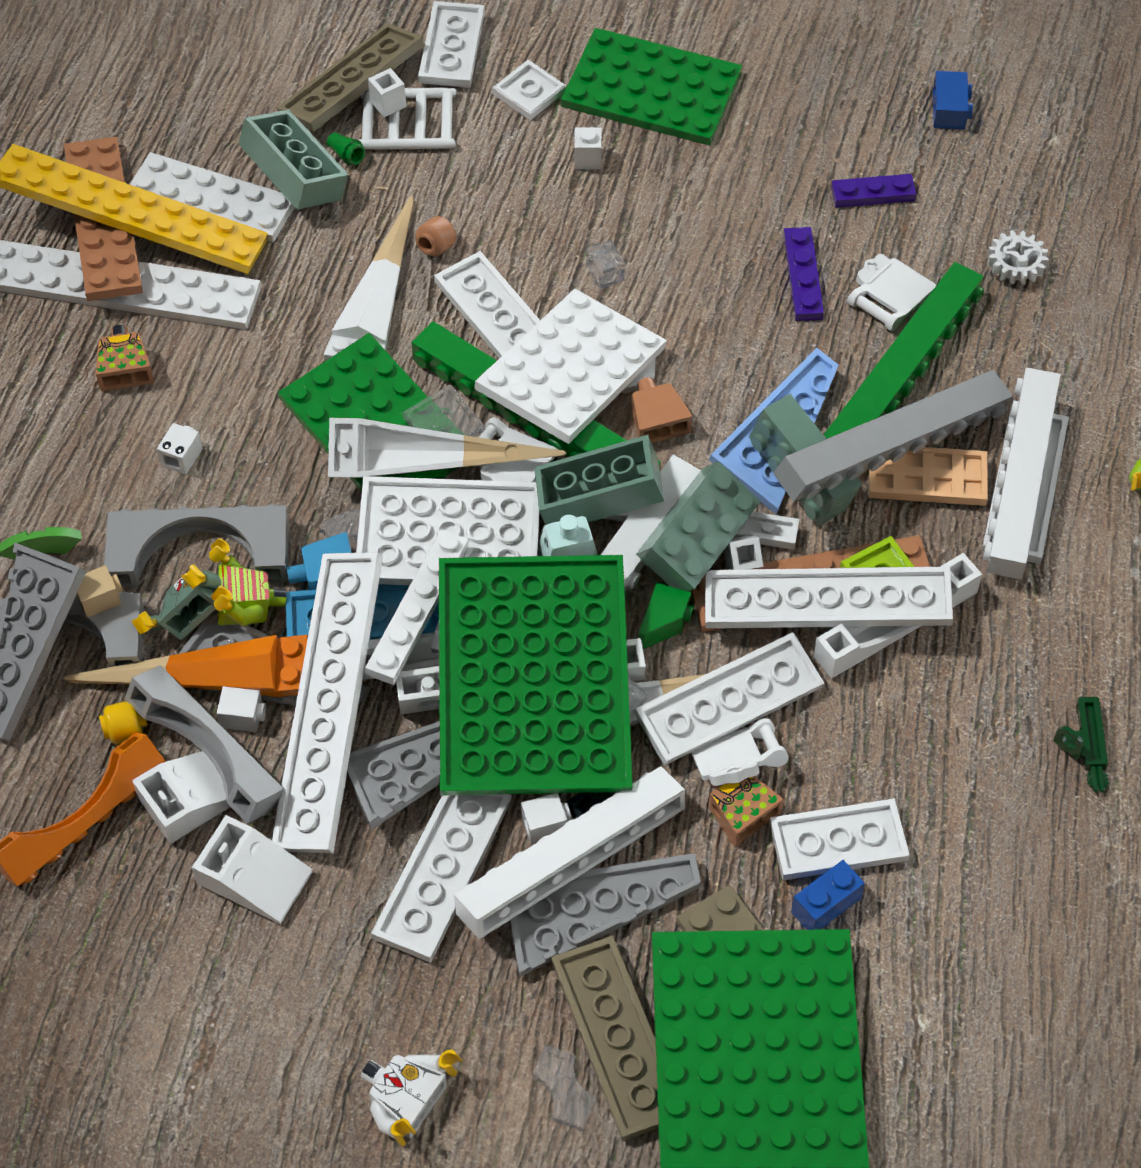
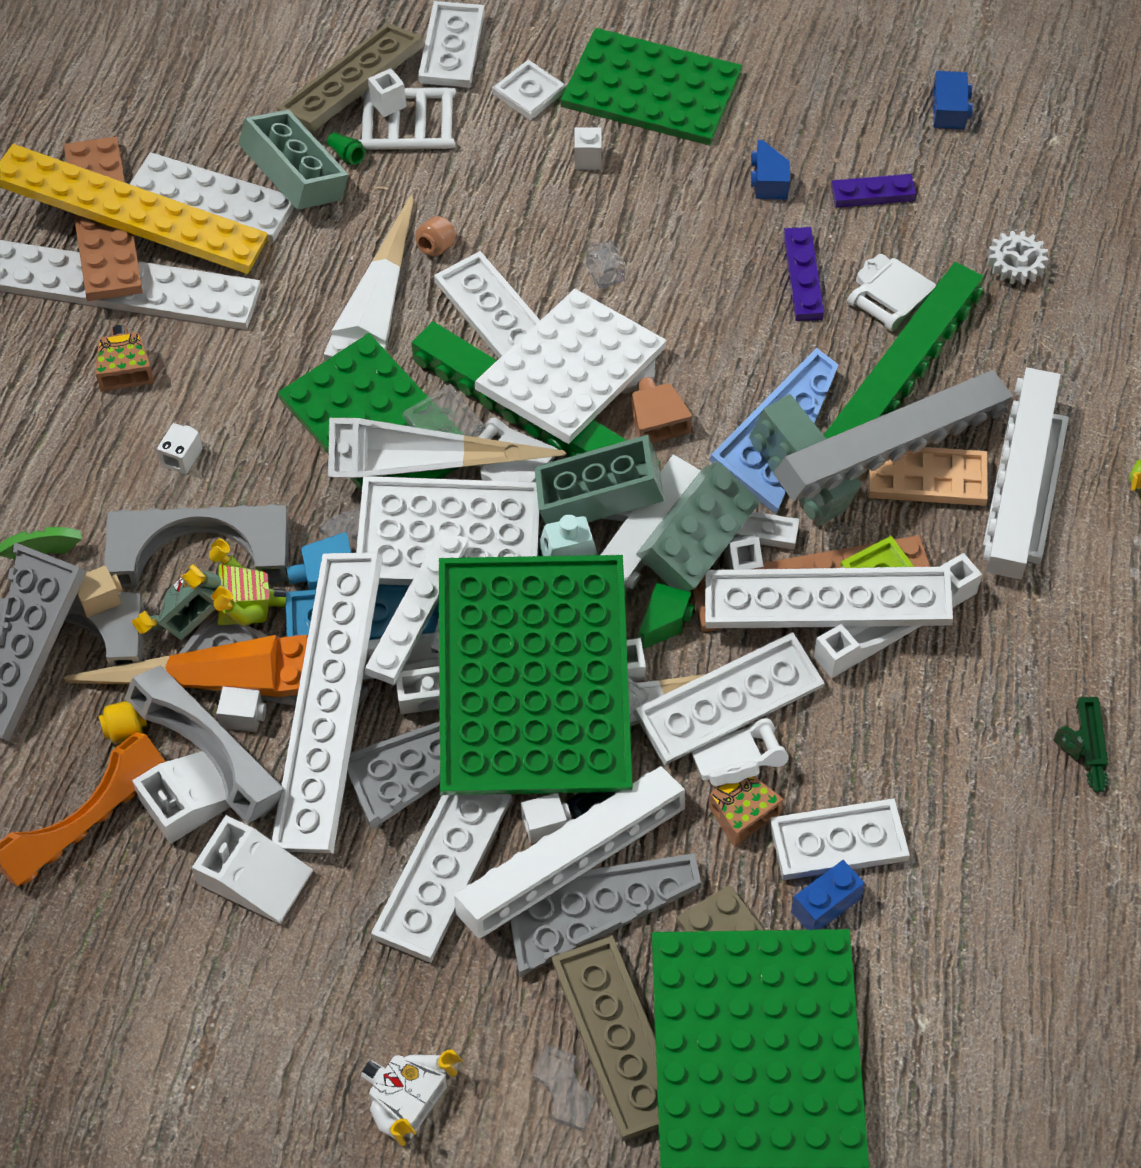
none -> blue slope [751,140,790,200]

